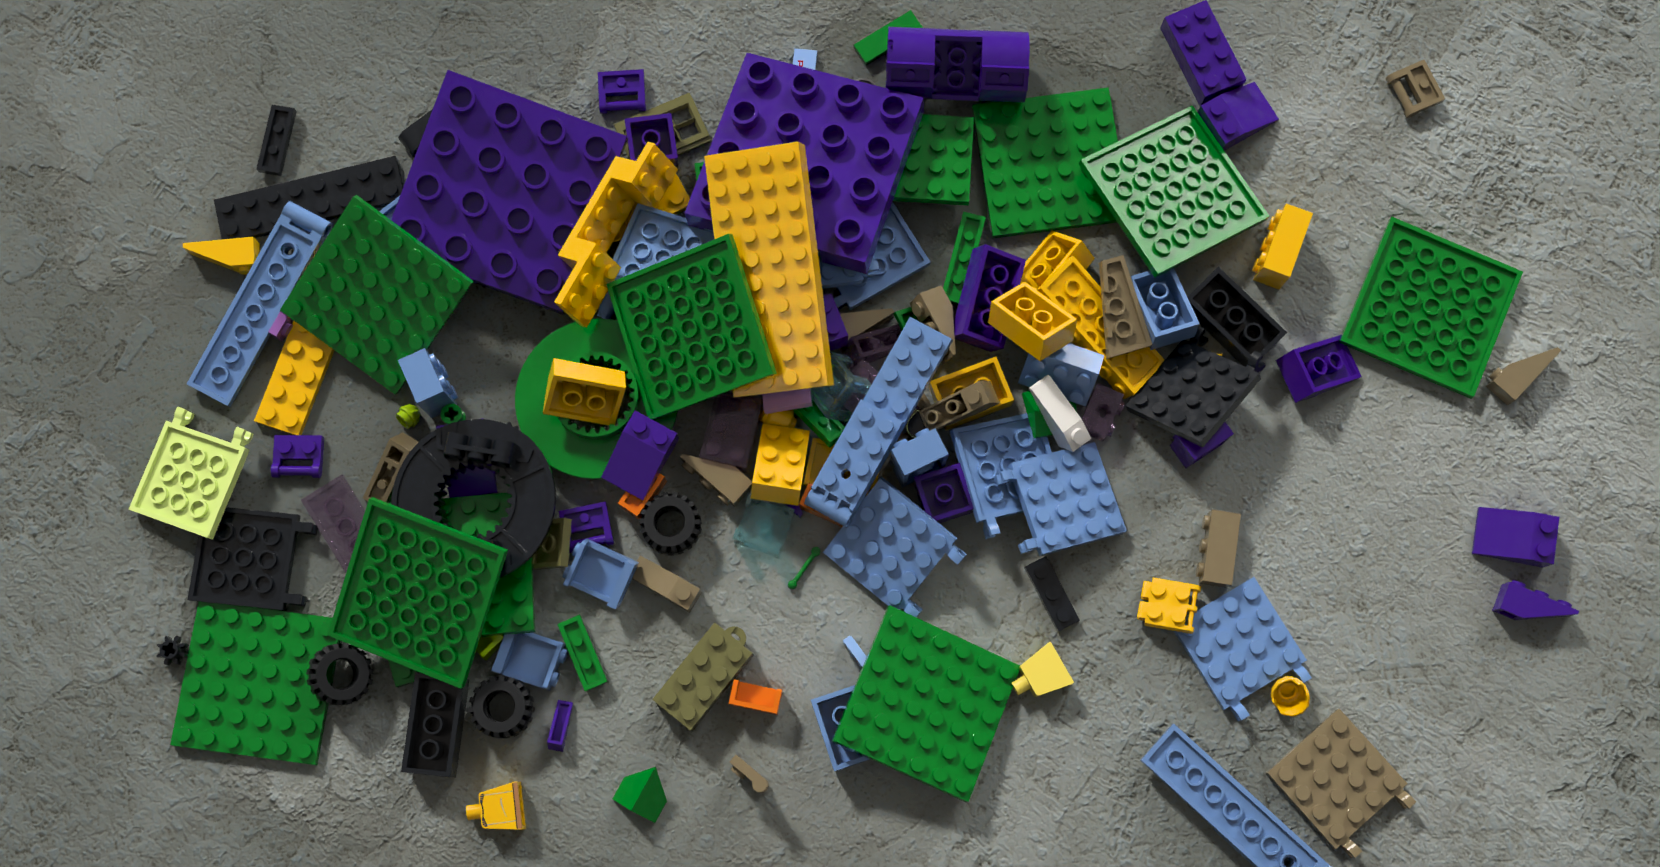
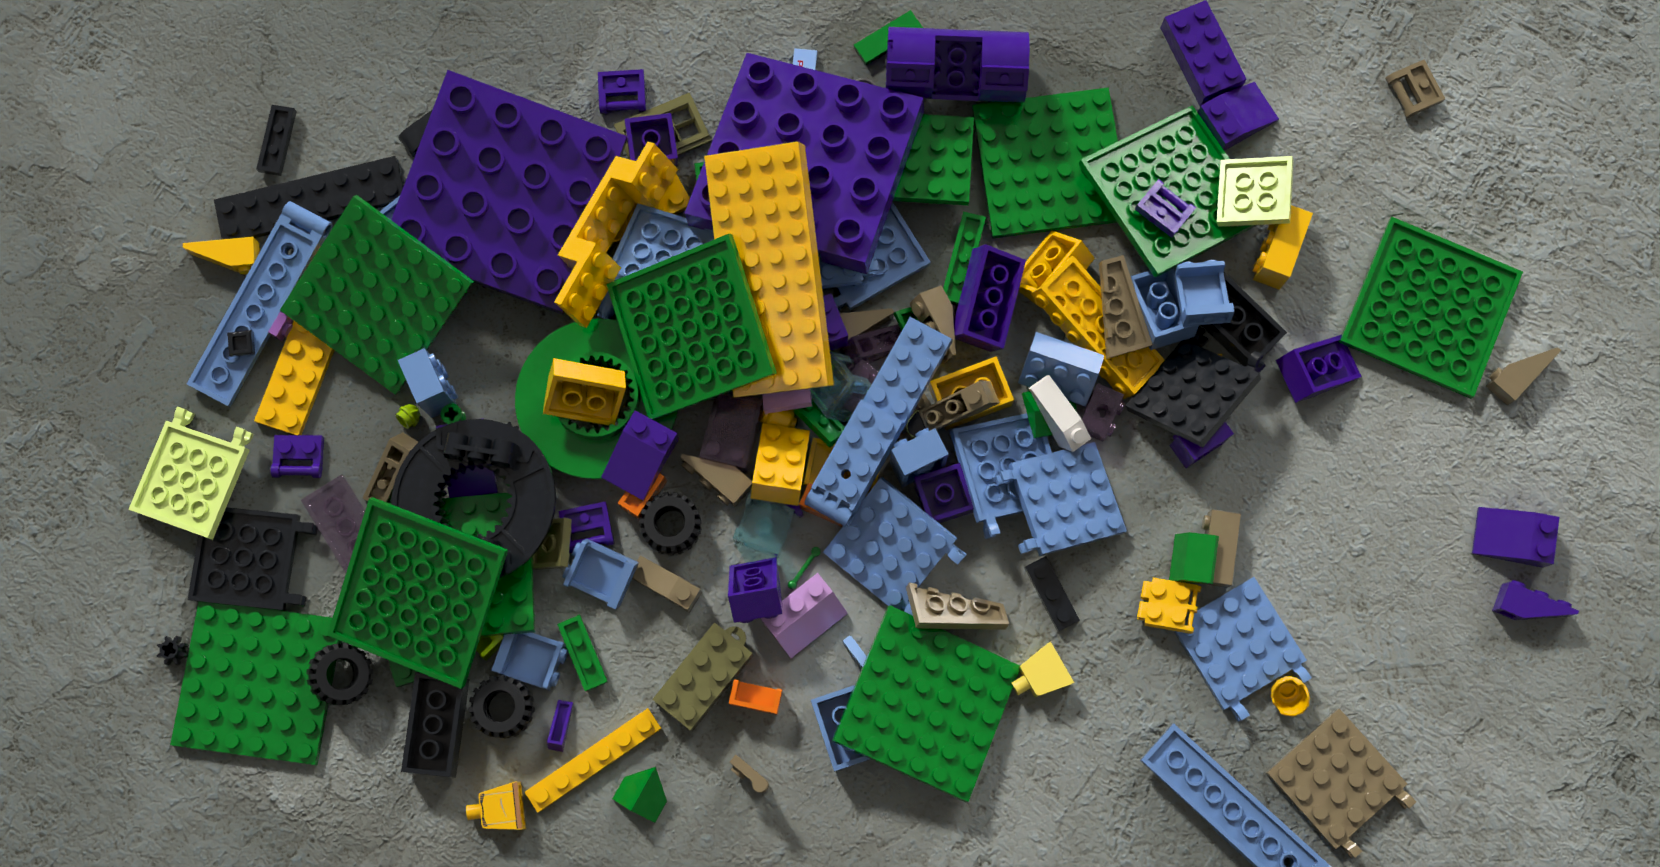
yellow brick [988,282,1077,361] -> none
none -> black tile [227,330,255,357]
none -> yellow plate [525,708,662,813]
none -> dark purple slope [728,557,783,623]
none -> lavender slope [760,573,848,658]
none -> dark tan wing [906,582,1009,630]
none -> plate [1135,179,1196,238]
none -> green slope [1169,532,1219,584]
none -> medium blue panel [1174,260,1234,326]
none -> yellowish green plate [1217,156,1293,227]

